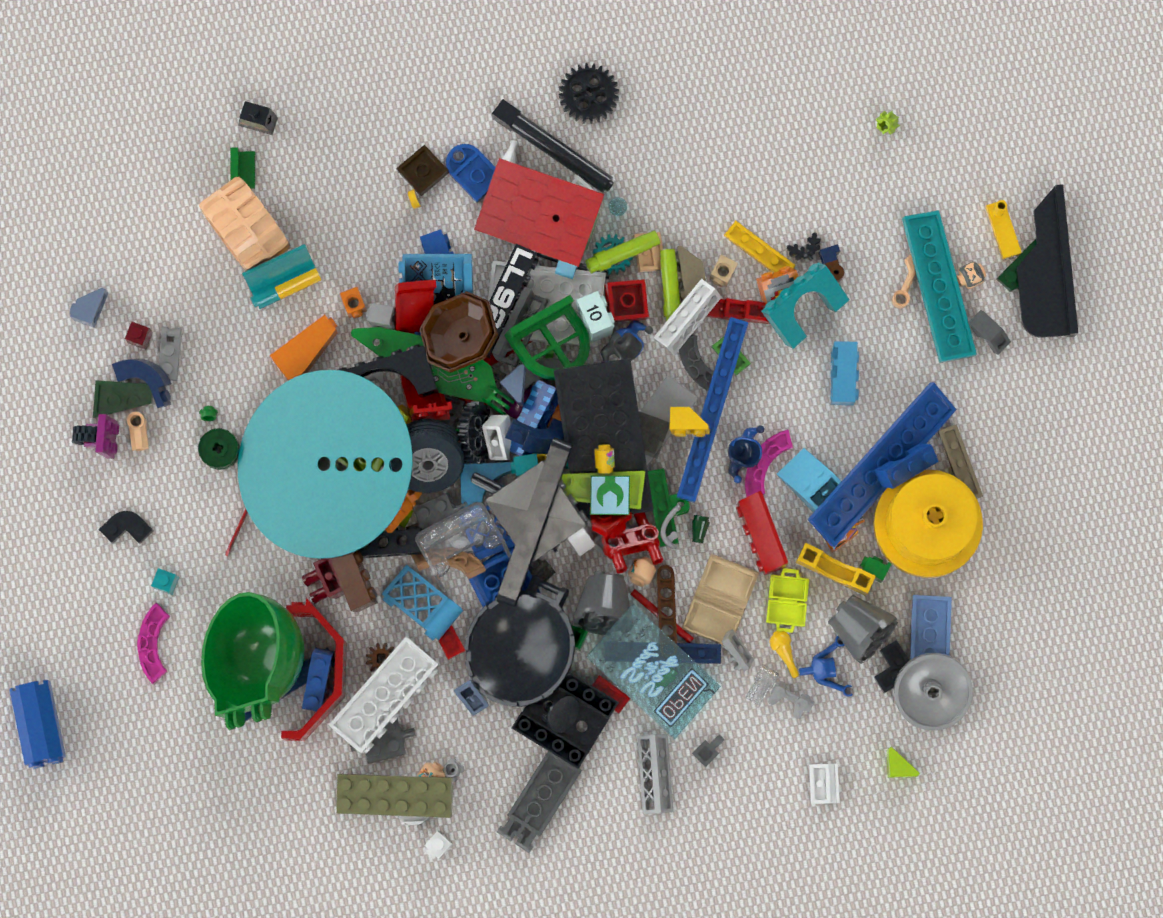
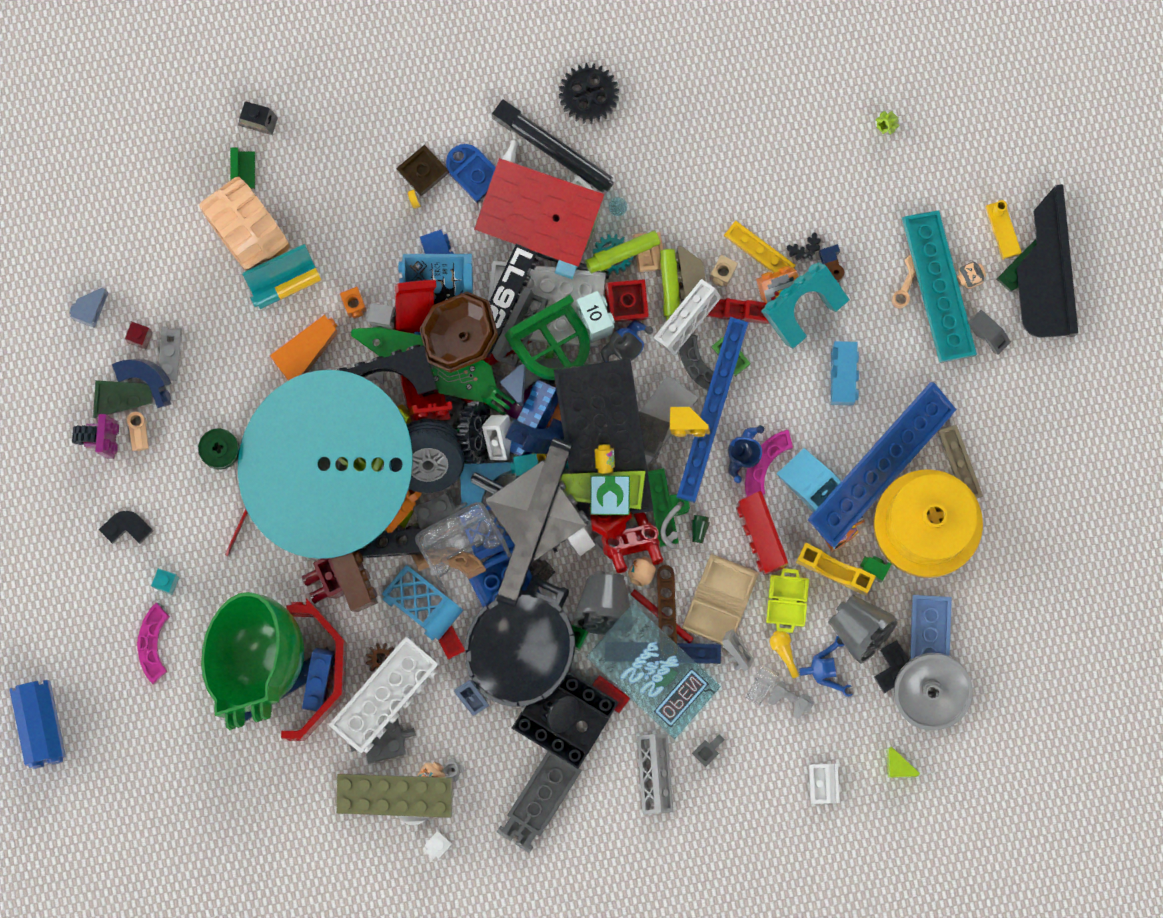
green plate [199,405,218,422] -> none
blue arch [875,443,939,488] -> none

